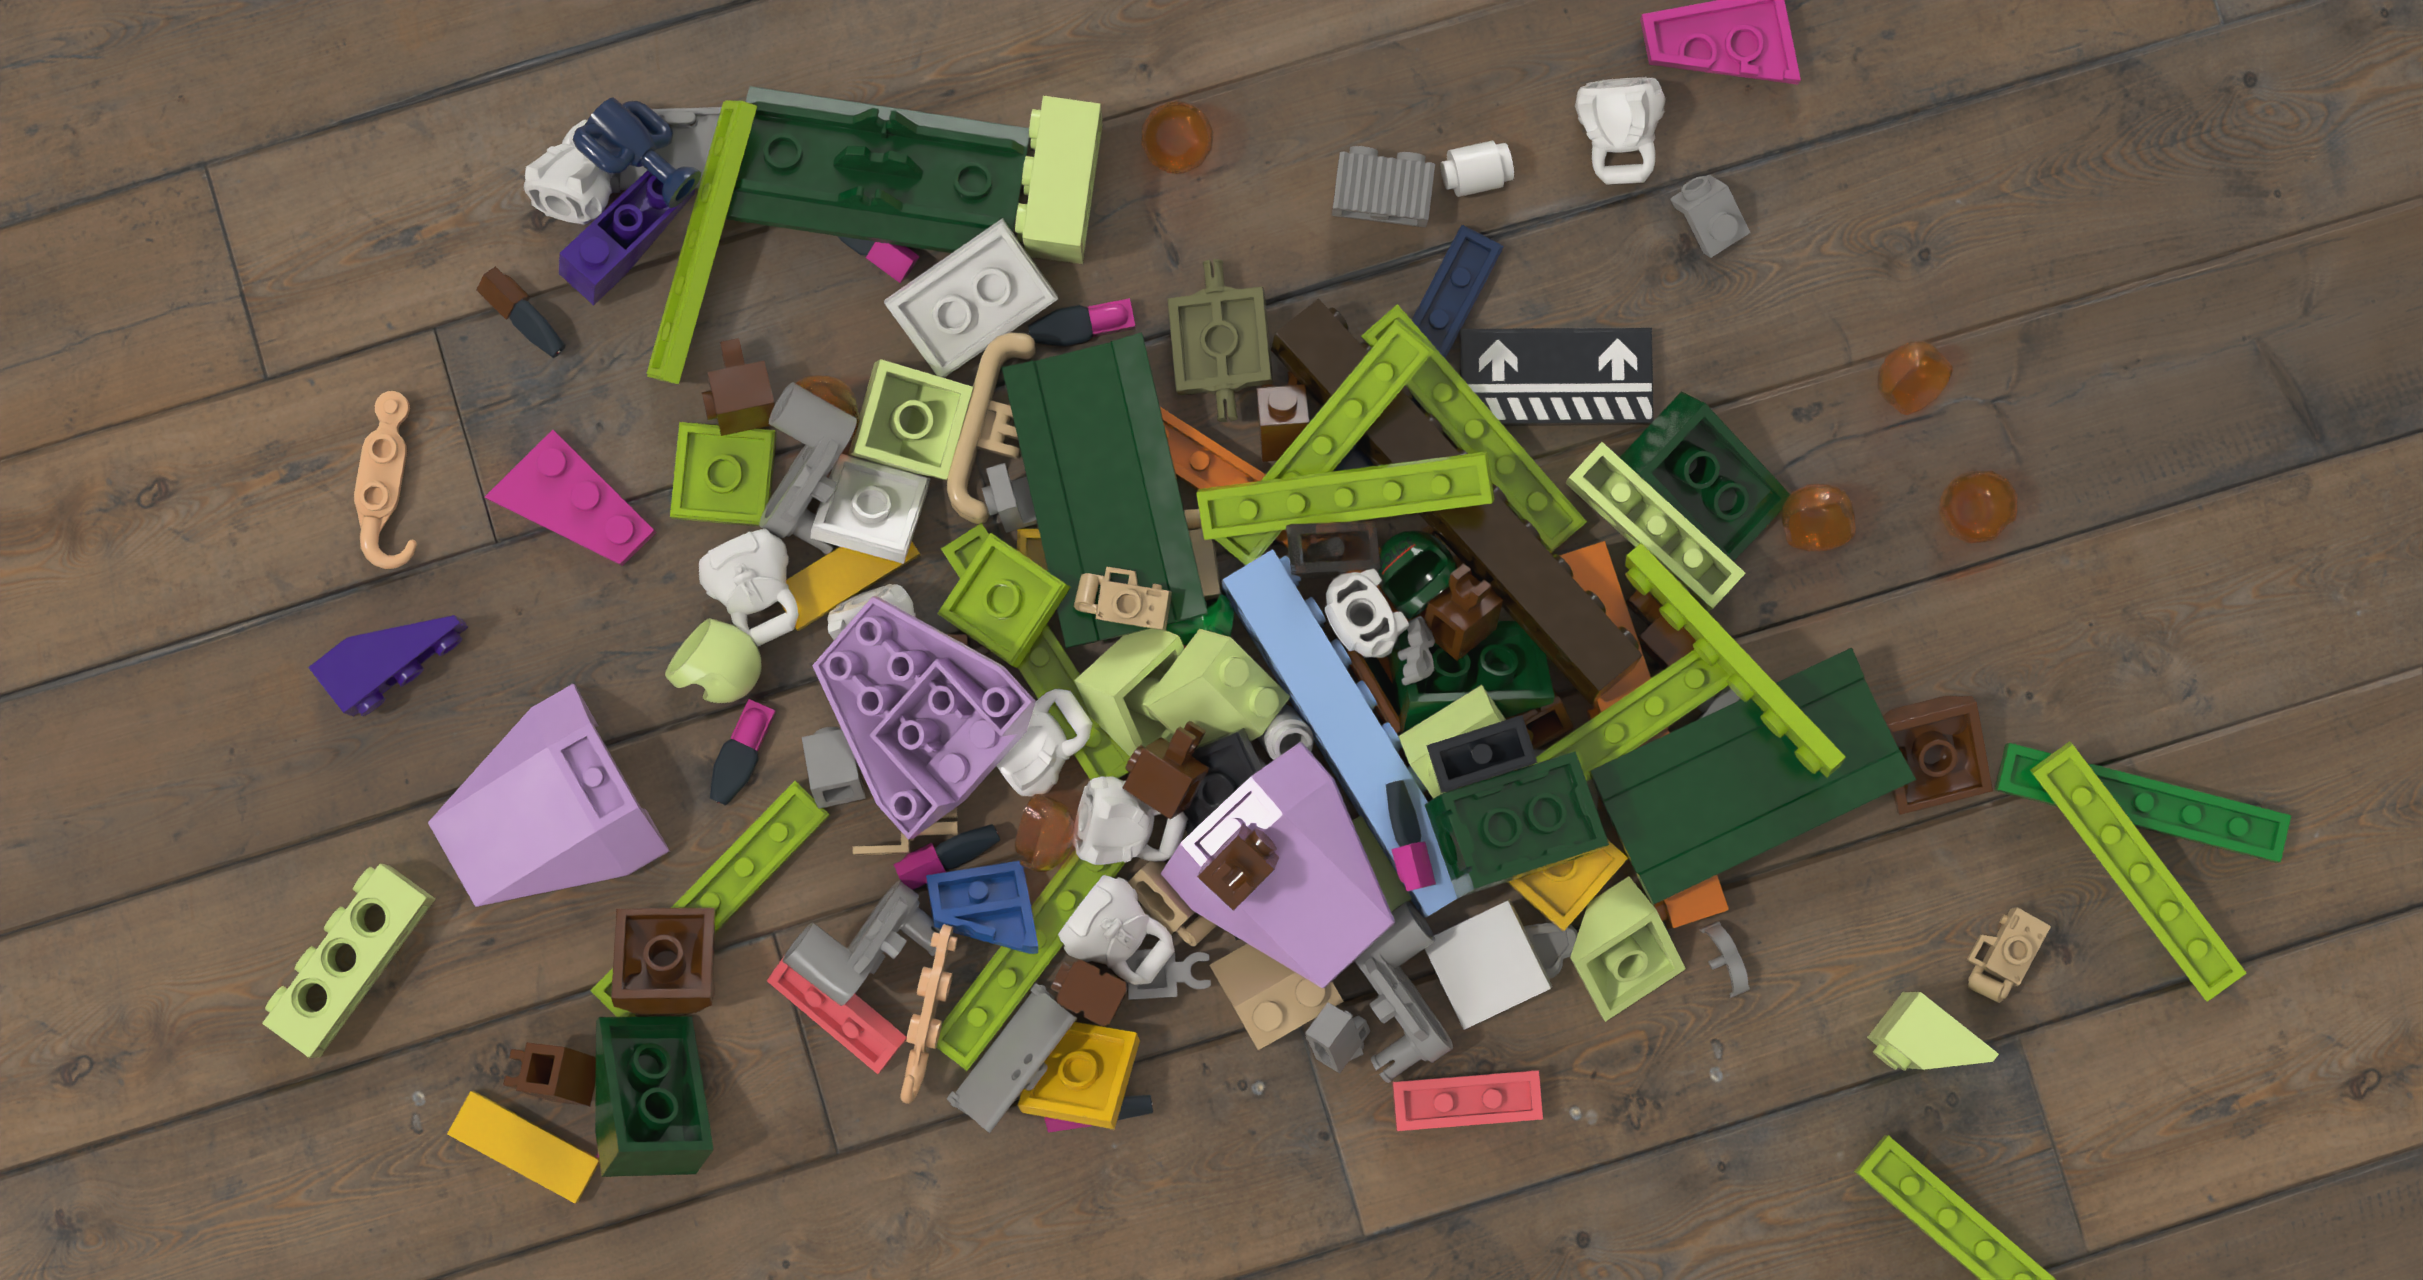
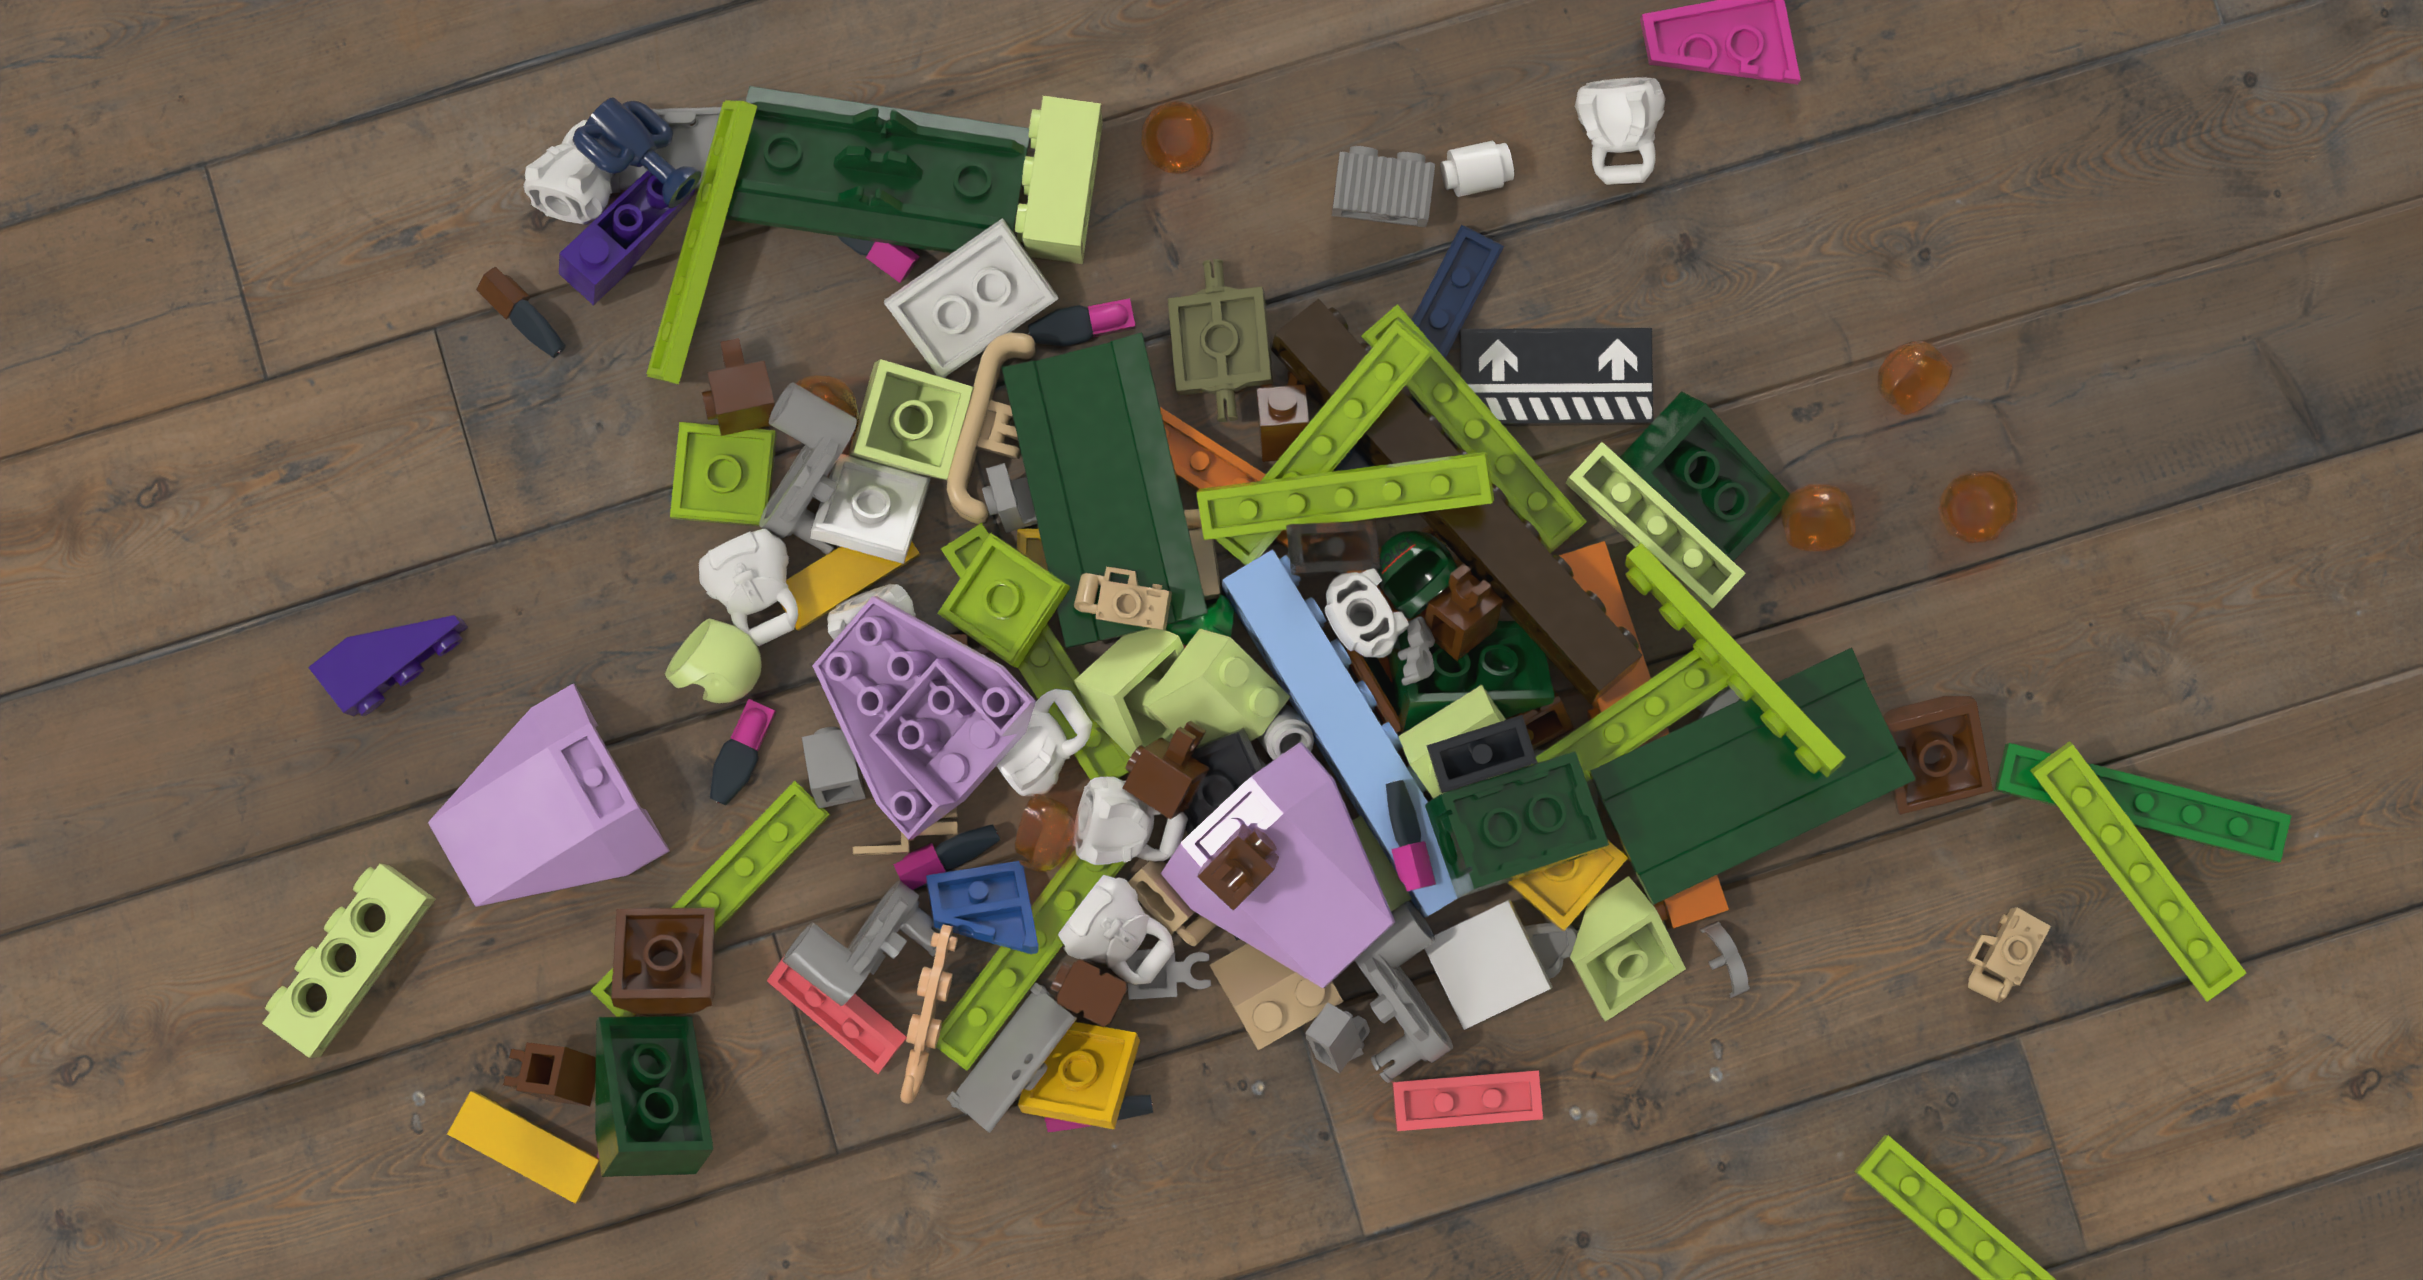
light nougat piece [354,391,417,569] -> none
dark pink wing [484,430,657,566] -> none
reddish brown brick [1625,590,1707,670] -> none
light grey bracket [1671,175,1751,258] -> none
yellowish green slope [1867,992,1999,1071] -> none

